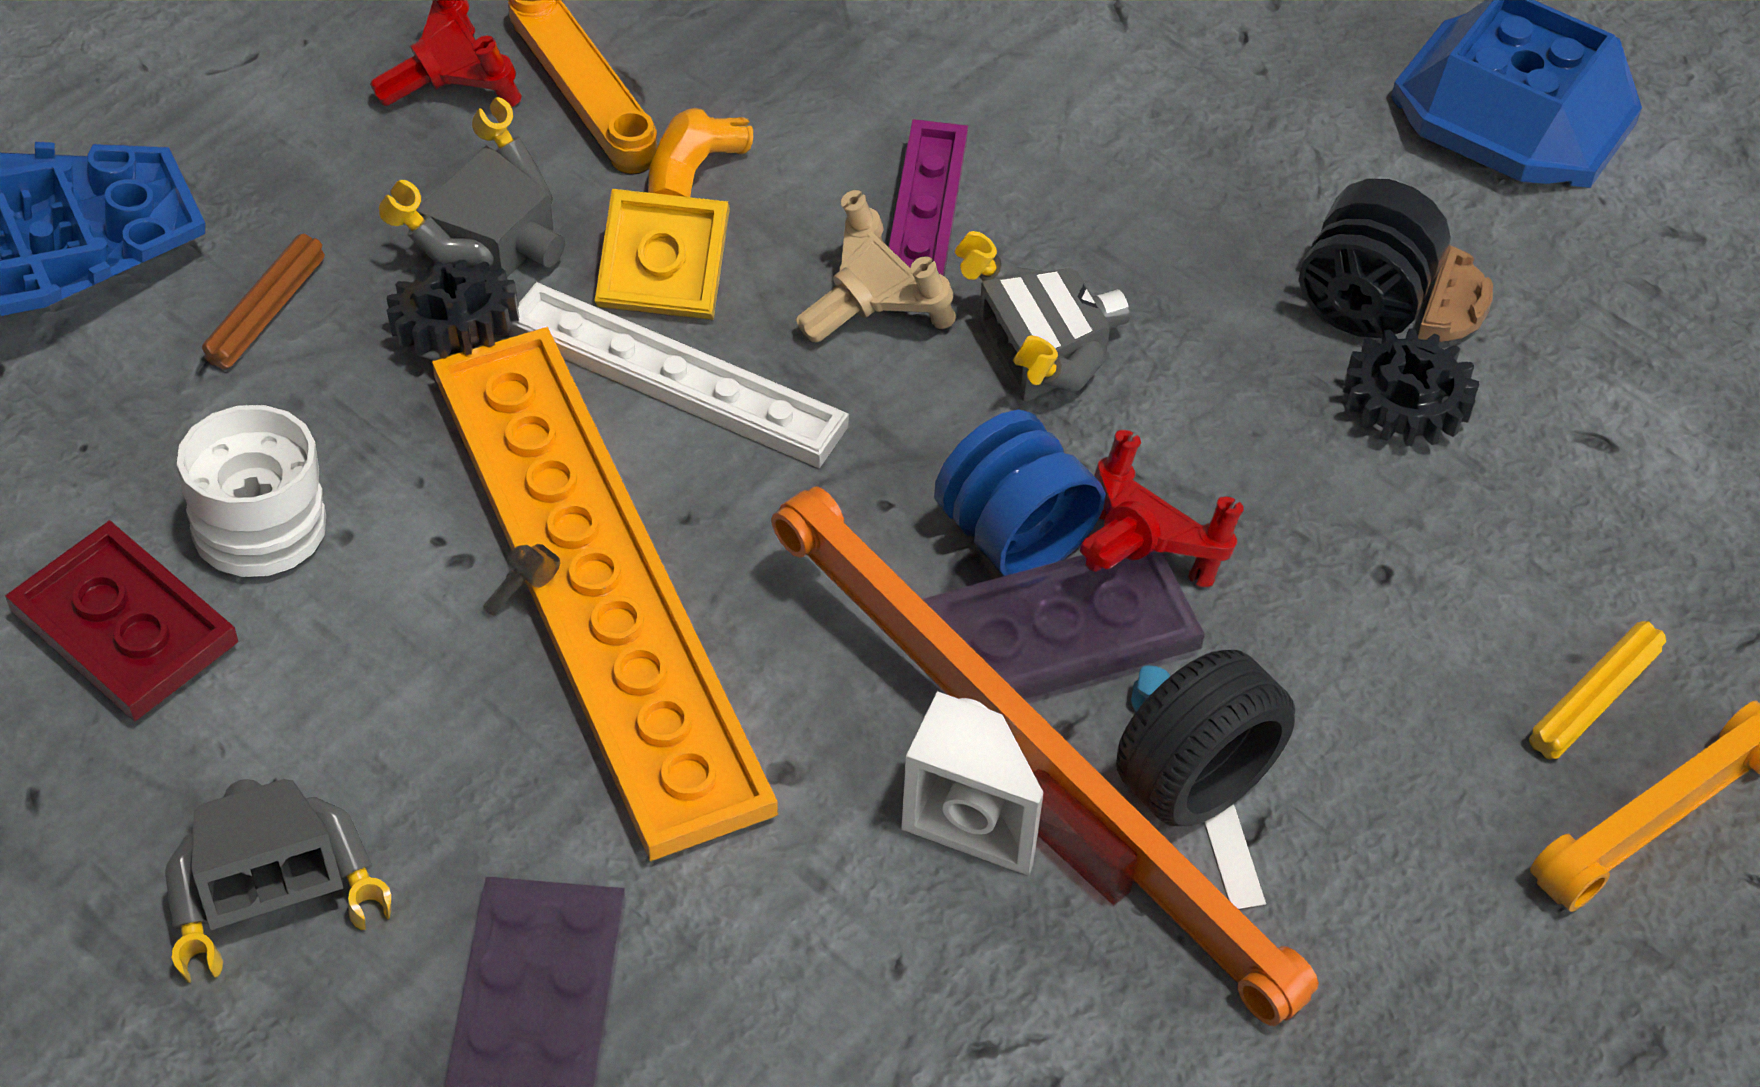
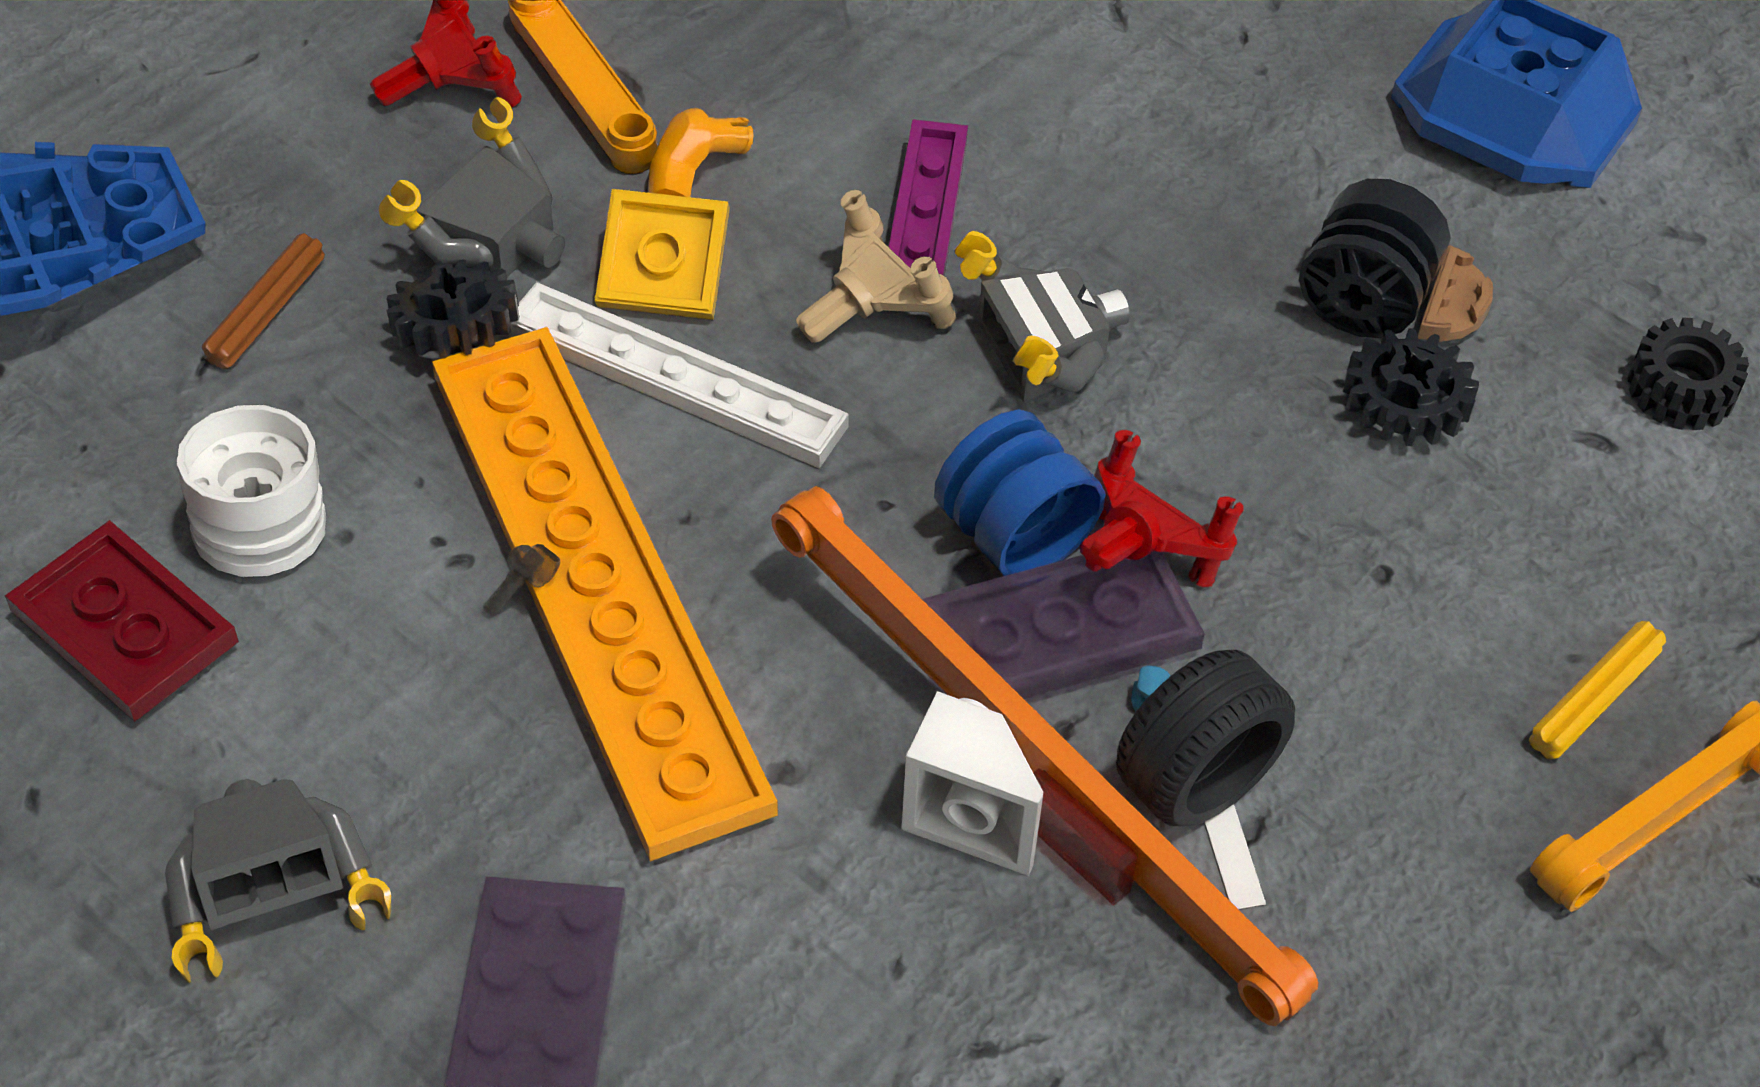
none -> black tyre [1628,317,1749,430]

